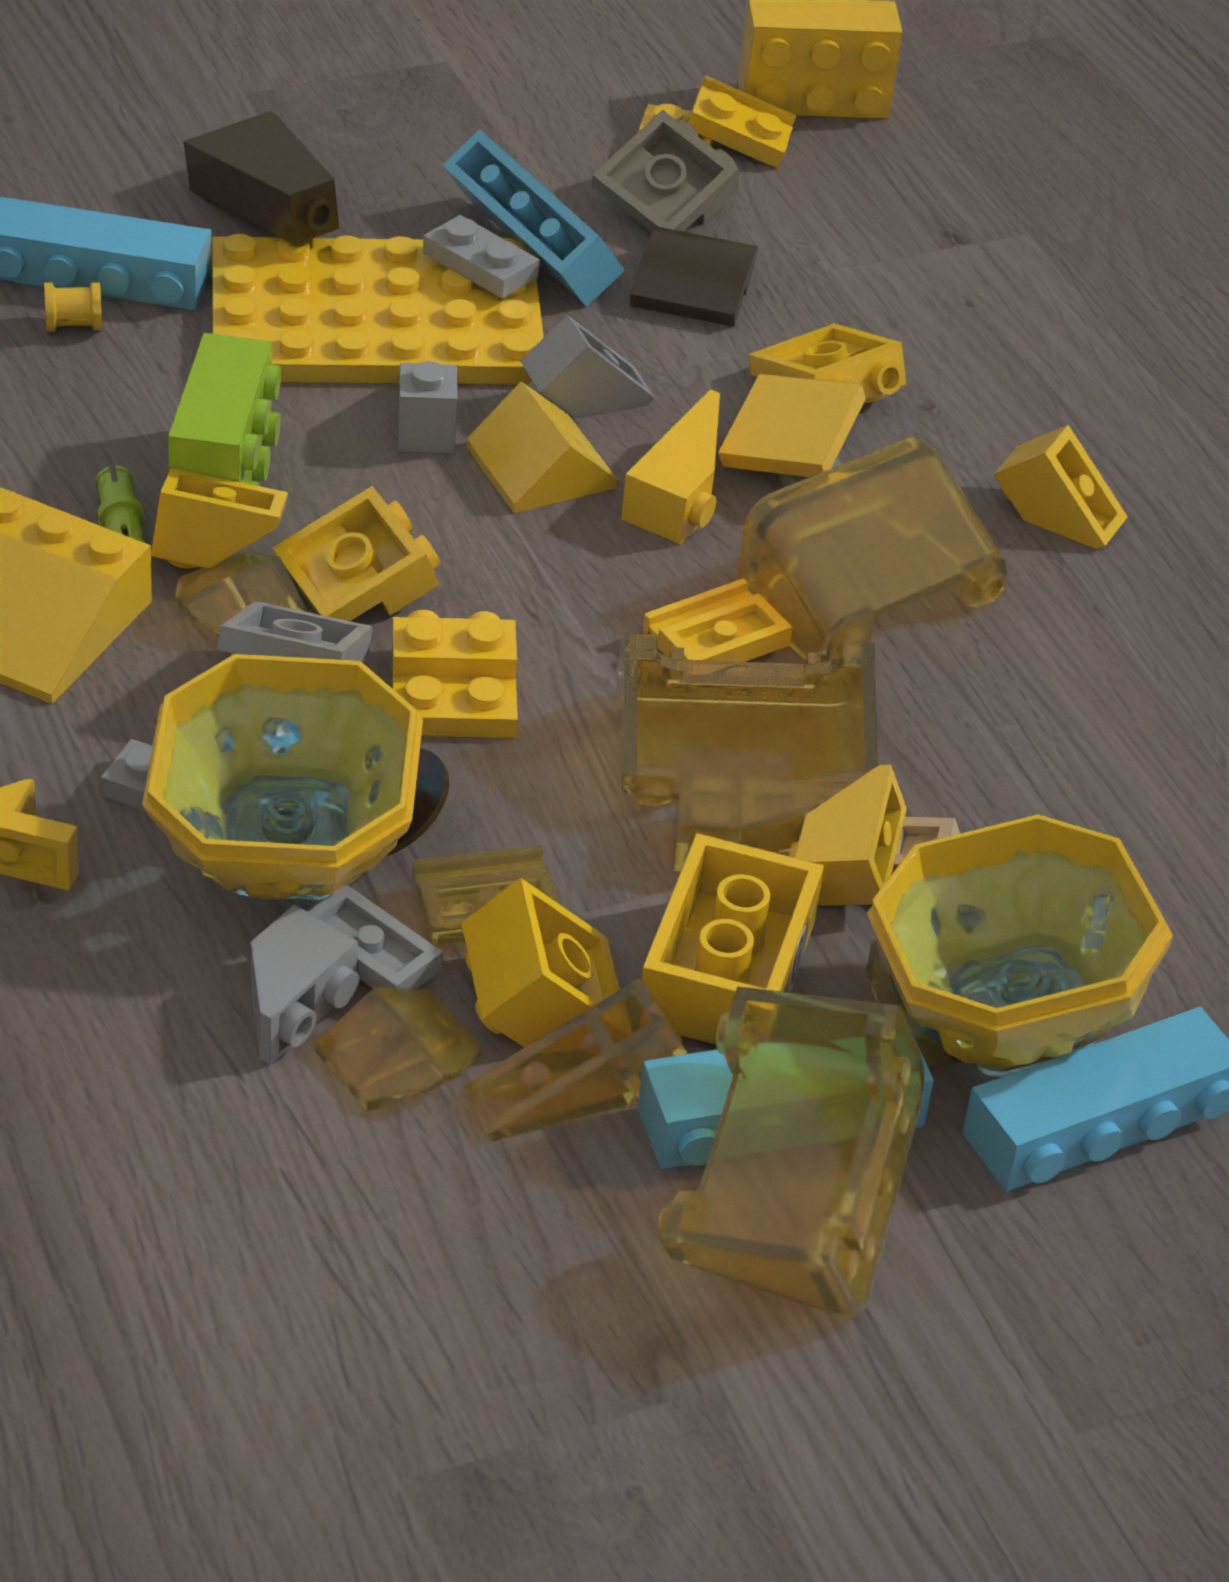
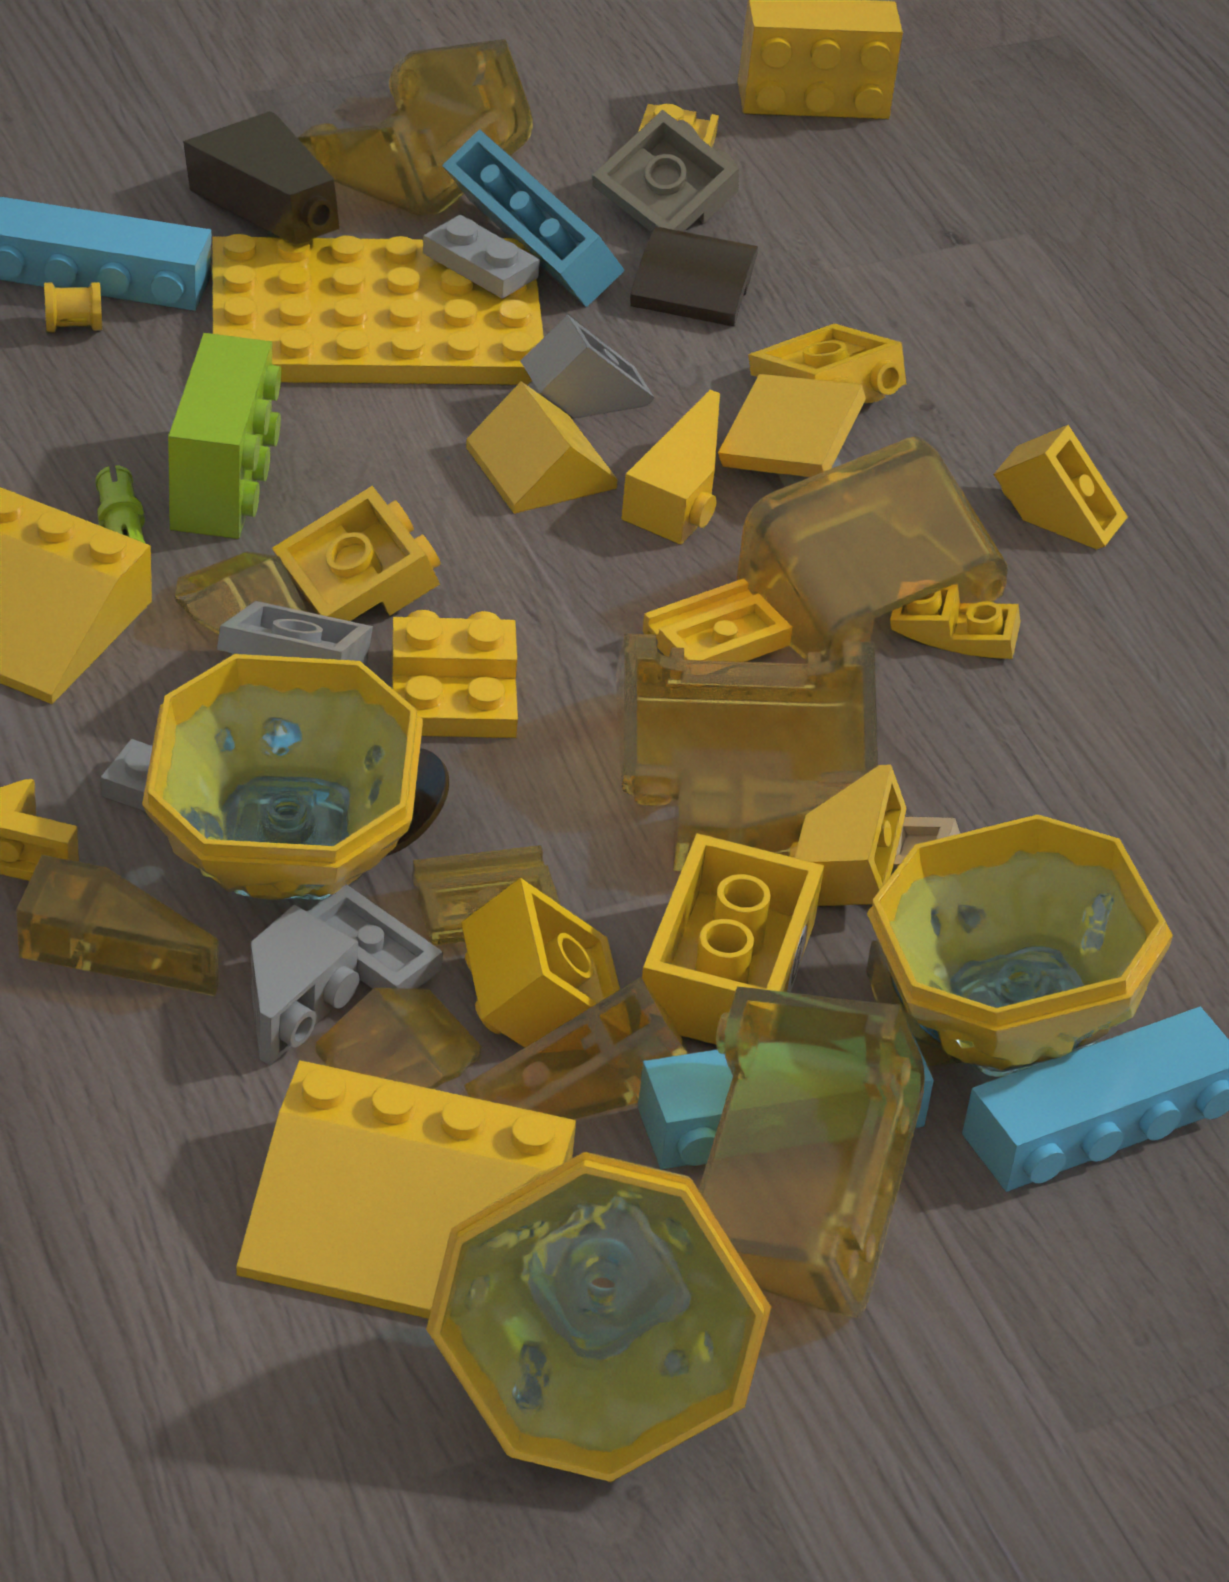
yellow slope [151,468,288,569] -> none
light grey slope [398,361,458,454] -> none
yellow plate [687,75,797,168] -> none
none -> clear yellow slope [16,855,219,996]
none -> yellow slope [236,1060,576,1319]
none -> clear yellow windscreen [298,39,533,216]
none -> clear light blue rock [426,1152,771,1482]
none -> yellow slope [890,582,1021,659]

